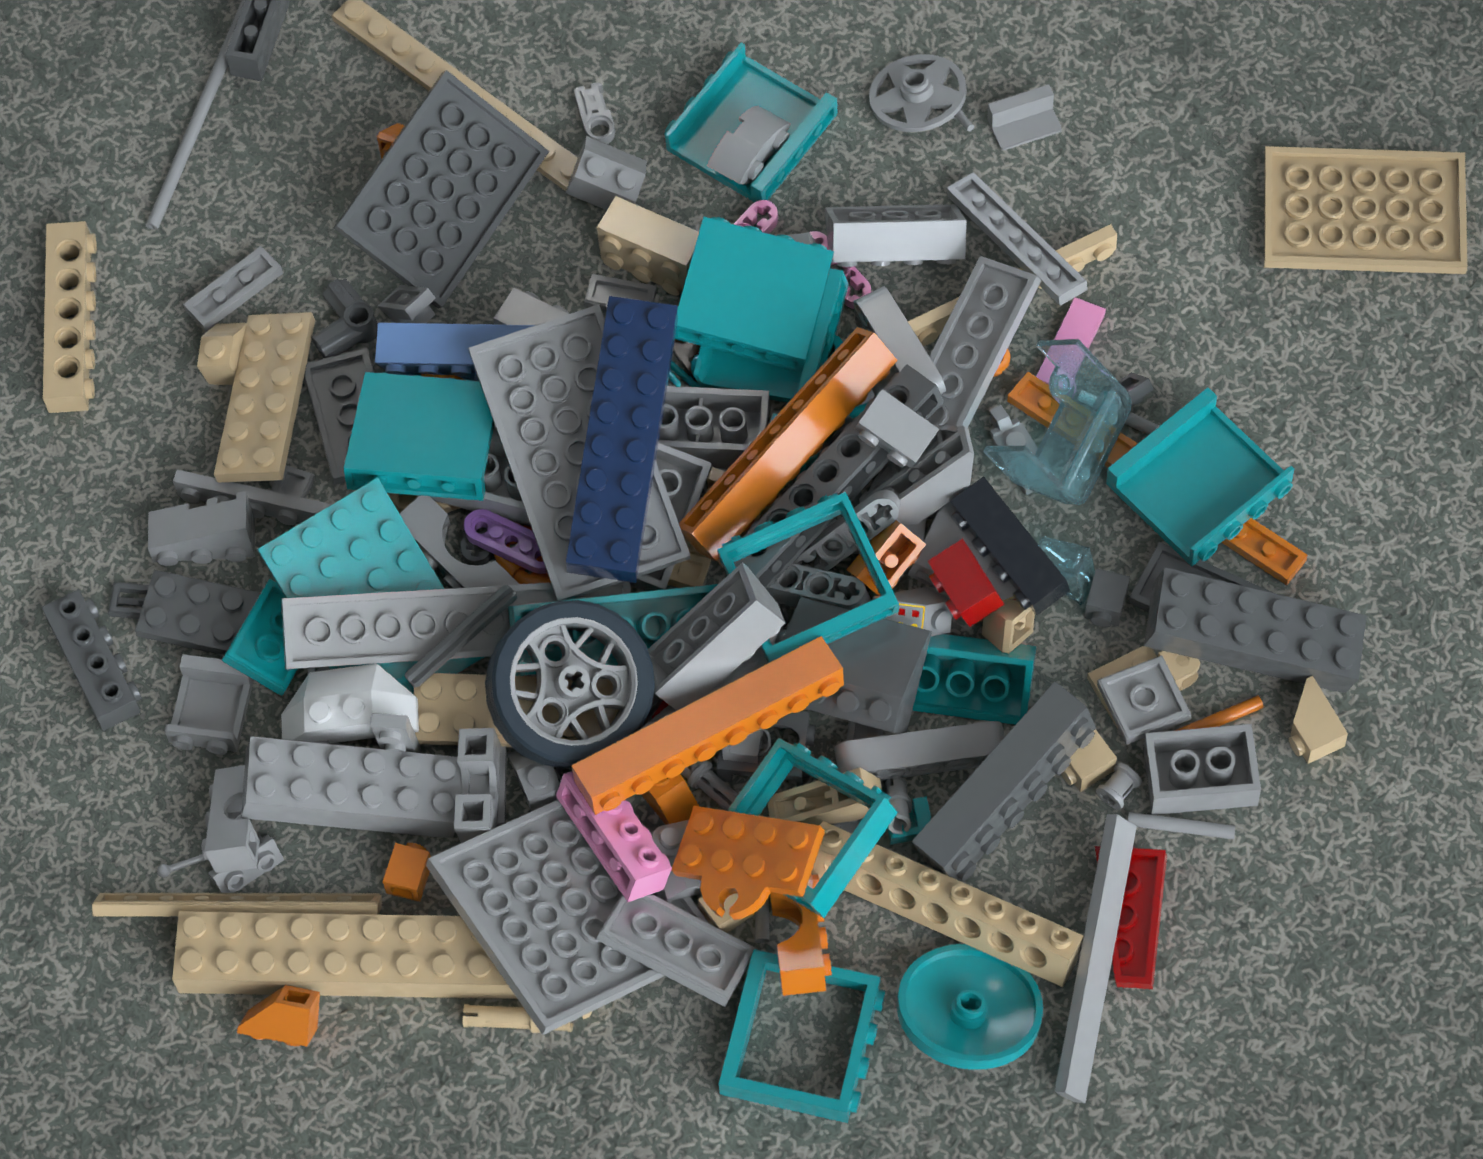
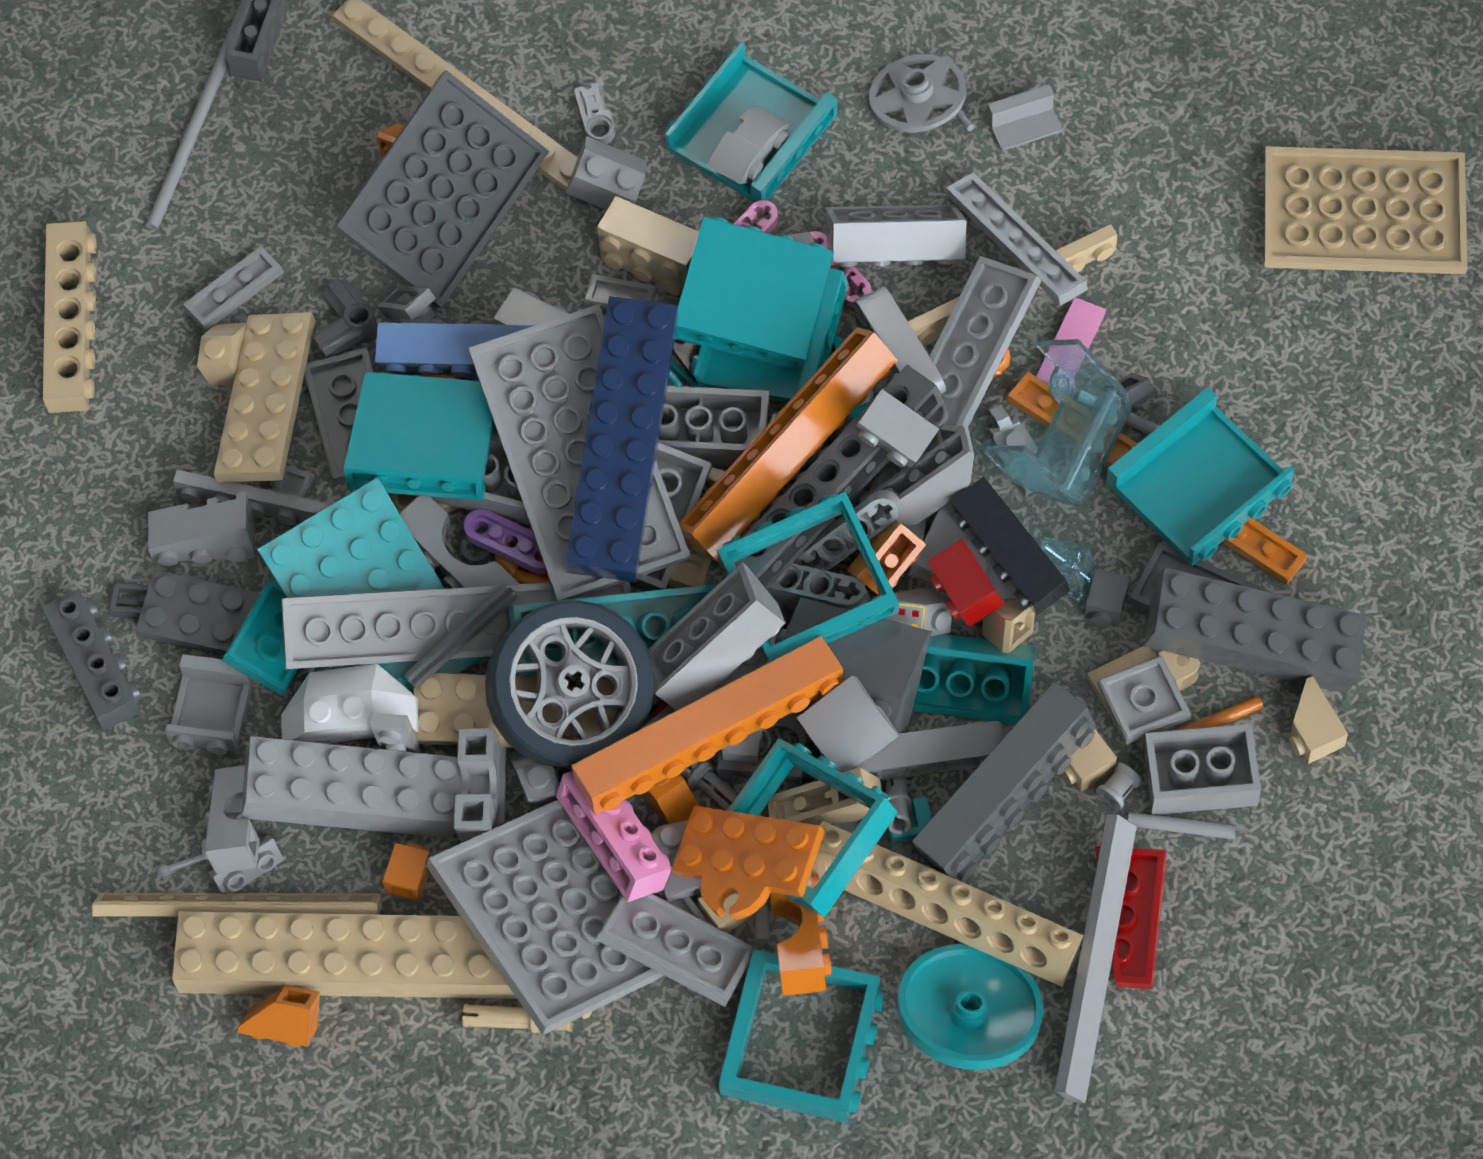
none -> light grey slope [797,675,900,773]

